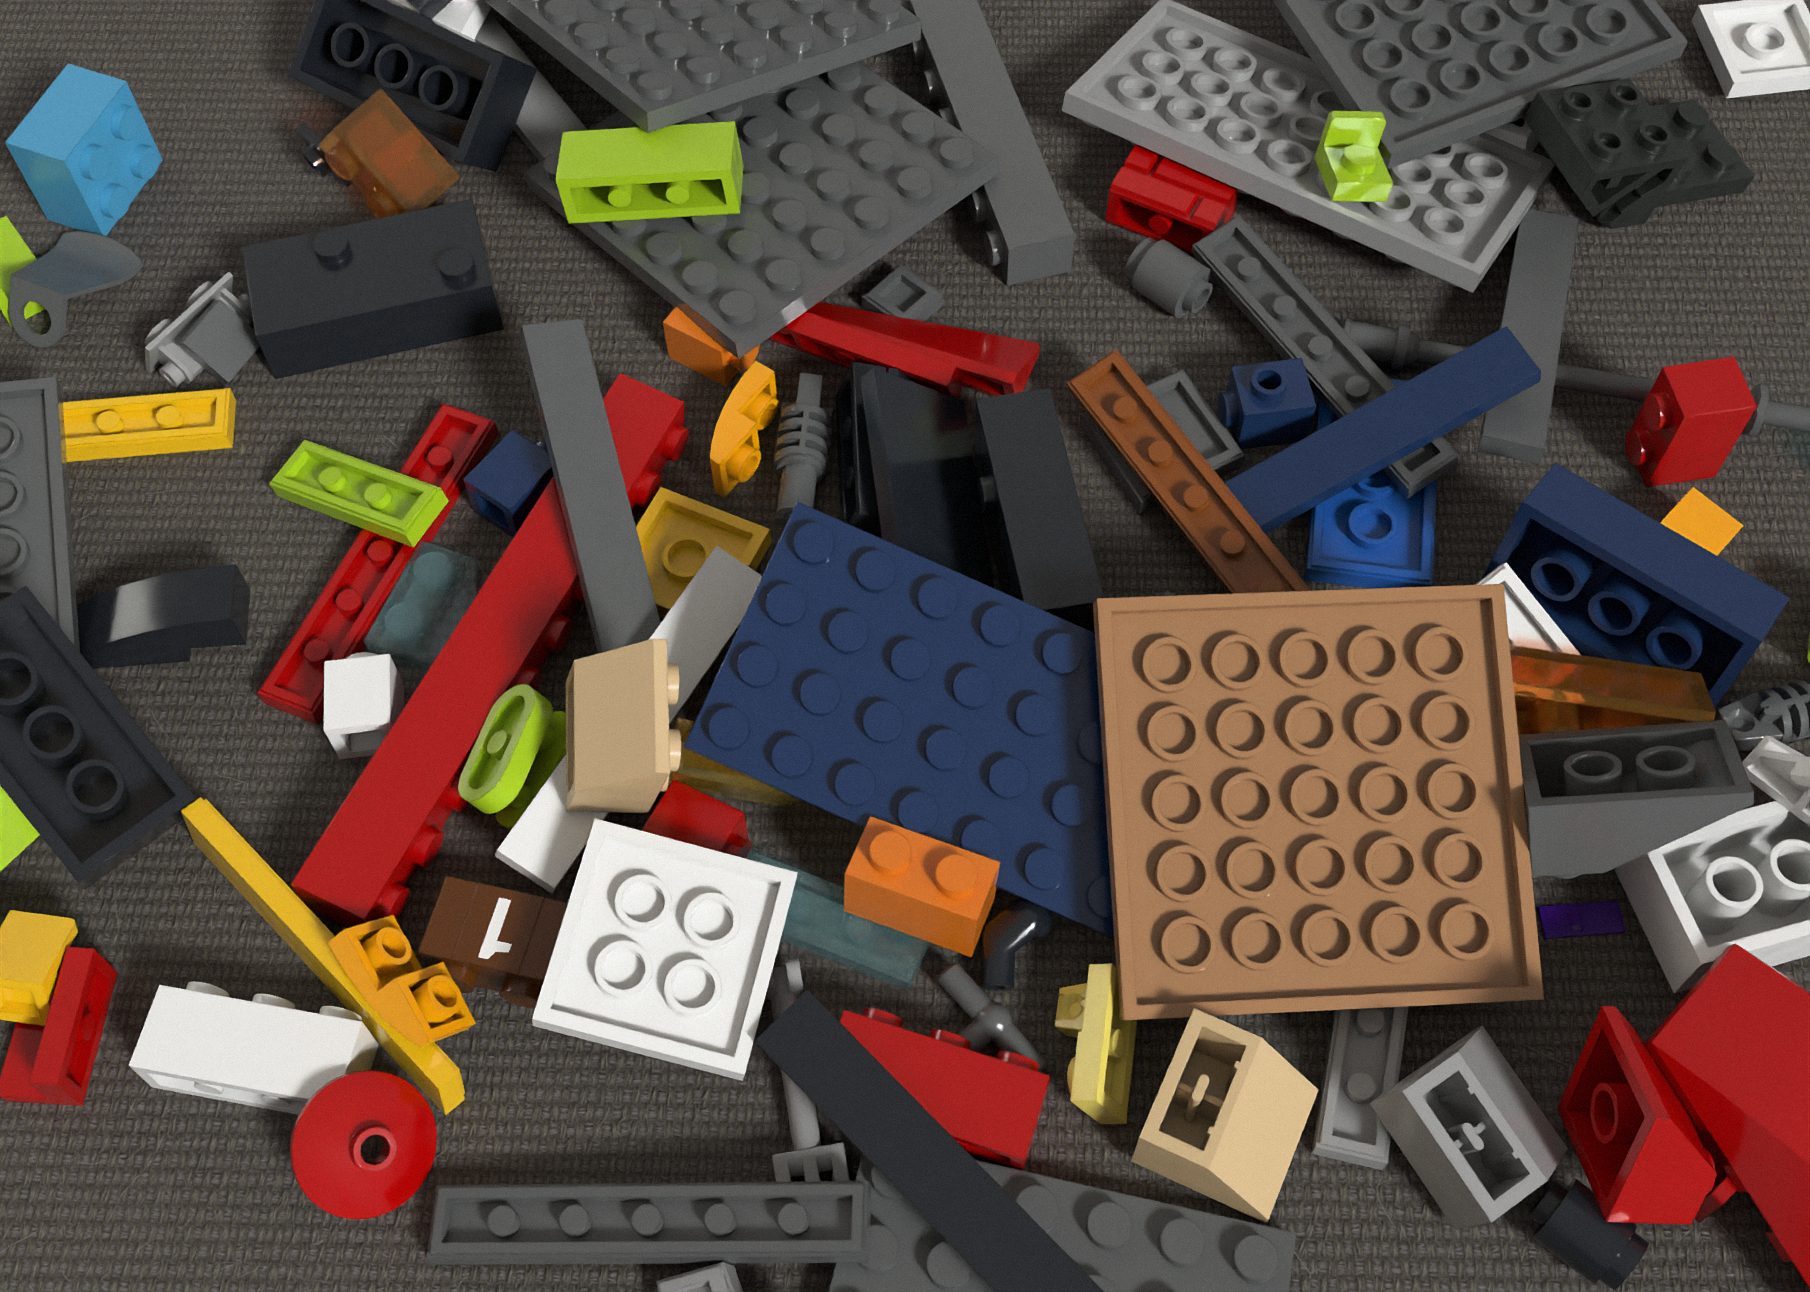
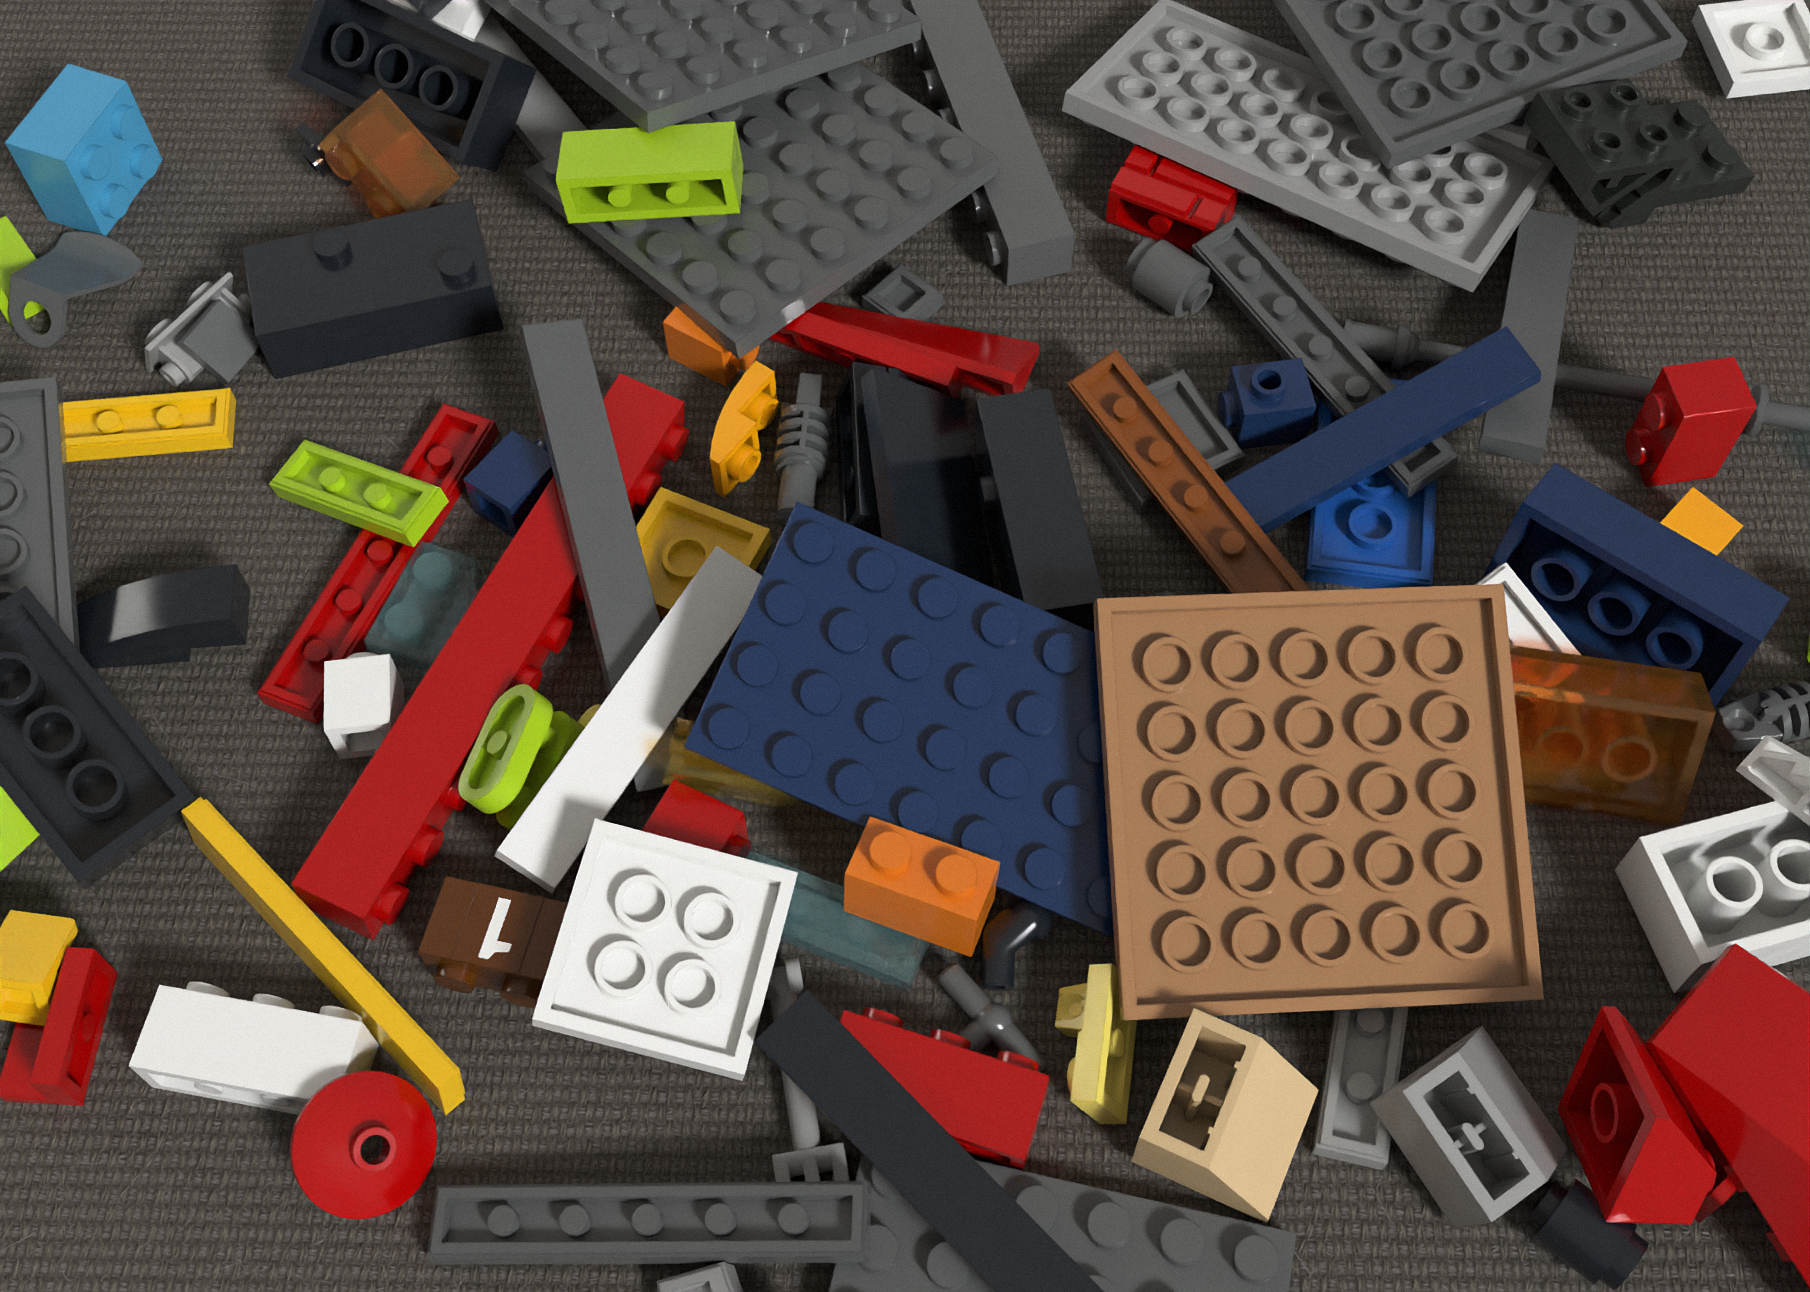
light orange slope [327,915,476,1048] -> none
tan slope [566,639,681,813] -> none
lime bracket [1314,111,1393,202] -> none
dark grey slope [1518,720,1754,879] -> none
dark purple piece [1537,900,1626,939] -> none

